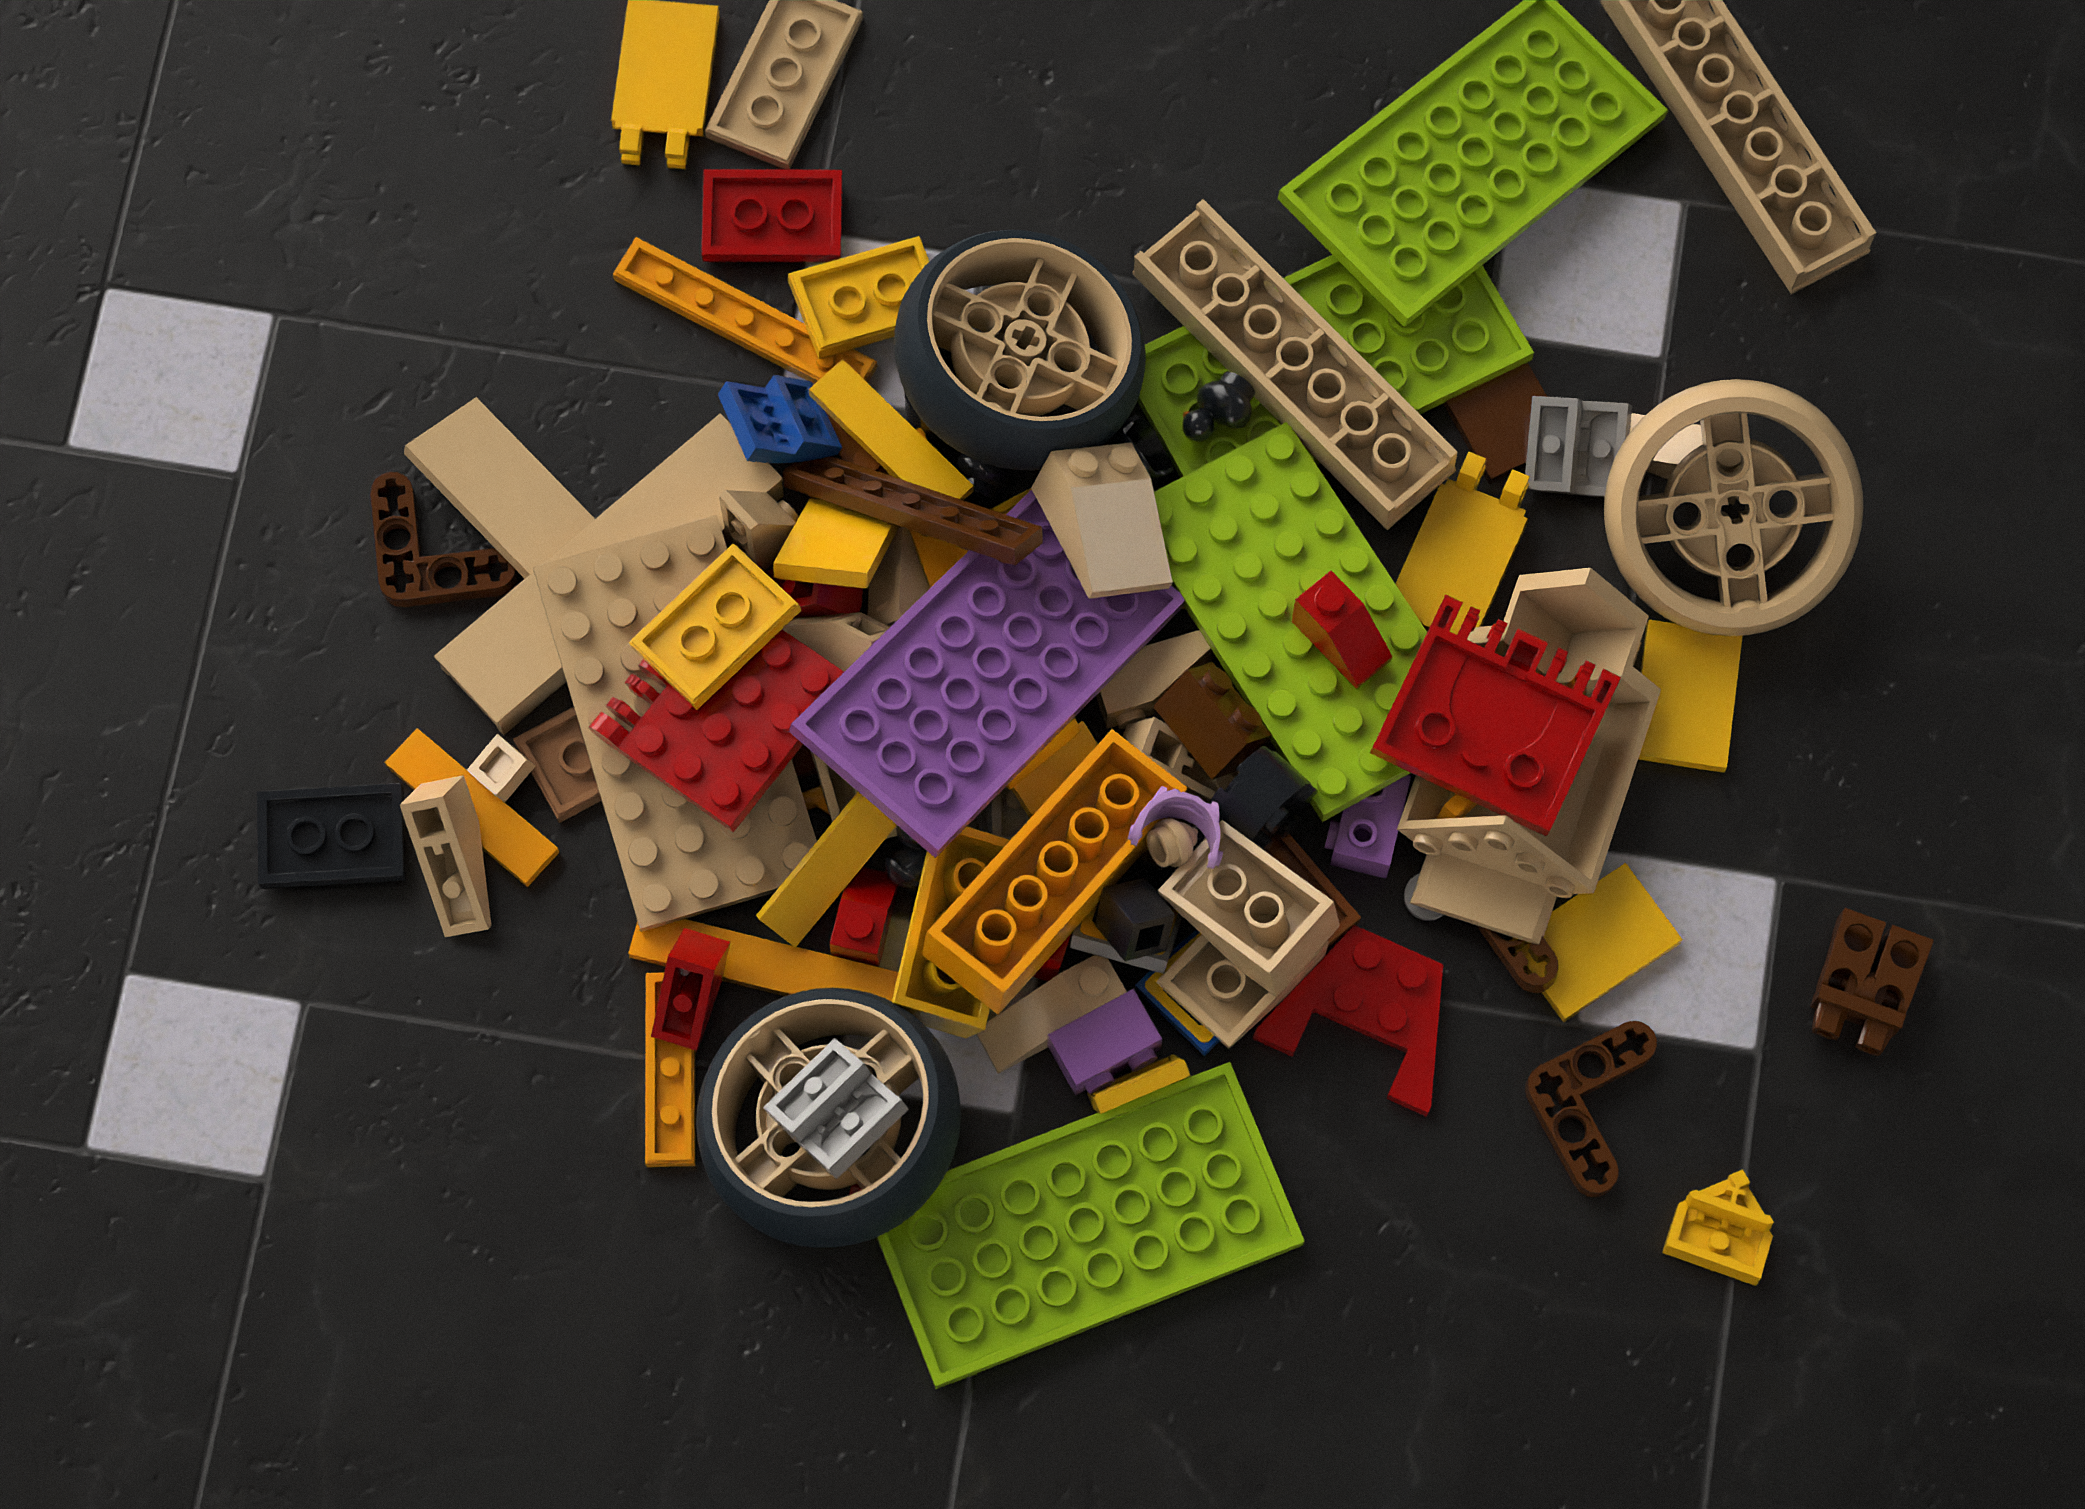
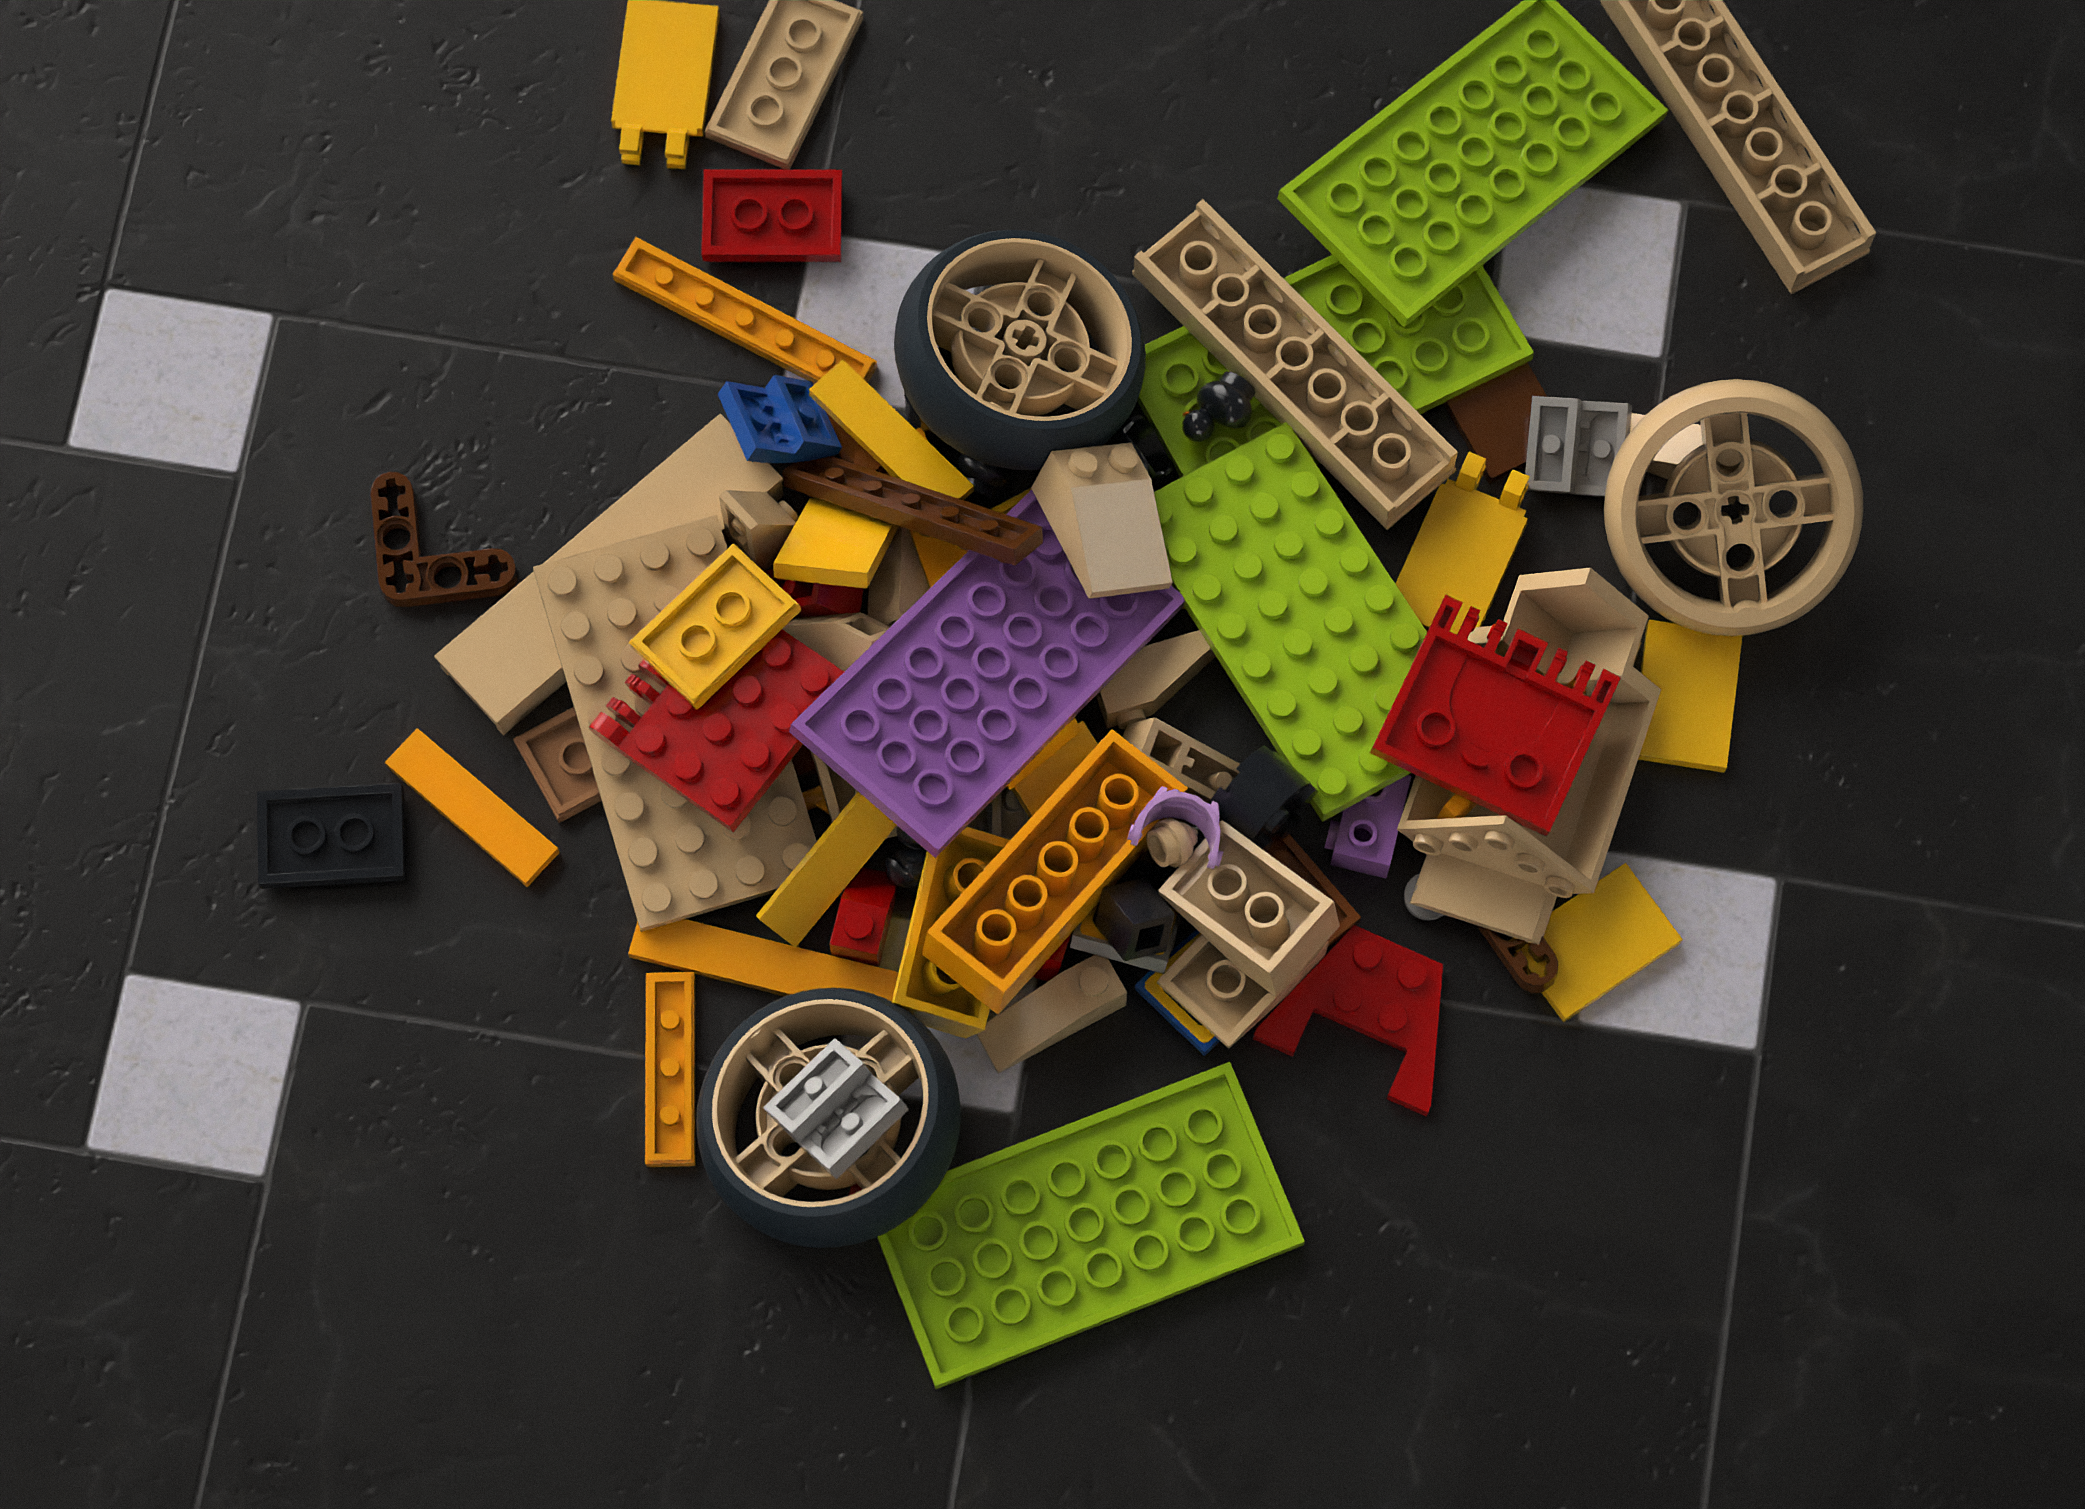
tan slope [400,775,491,937] -> none
tan tile [404,397,595,579] -> none
tan plate [467,733,535,802] -> none
red slope [651,928,730,1051] -> none
yellow tile [788,236,930,359] -> none
medium lavender brick [1047,989,1162,1096] -> none
yellow tile [1087,1054,1191,1114] -> none
reddish brown slope [1153,662,1272,780] -> none
red slope [1292,570,1393,689] -> none
reddish brown beam [1525,1021,1657,1197] -> none
yellow slope [1662,1169,1774,1286] -> none
reddish brown hips [1810,908,1934,1056] -> none

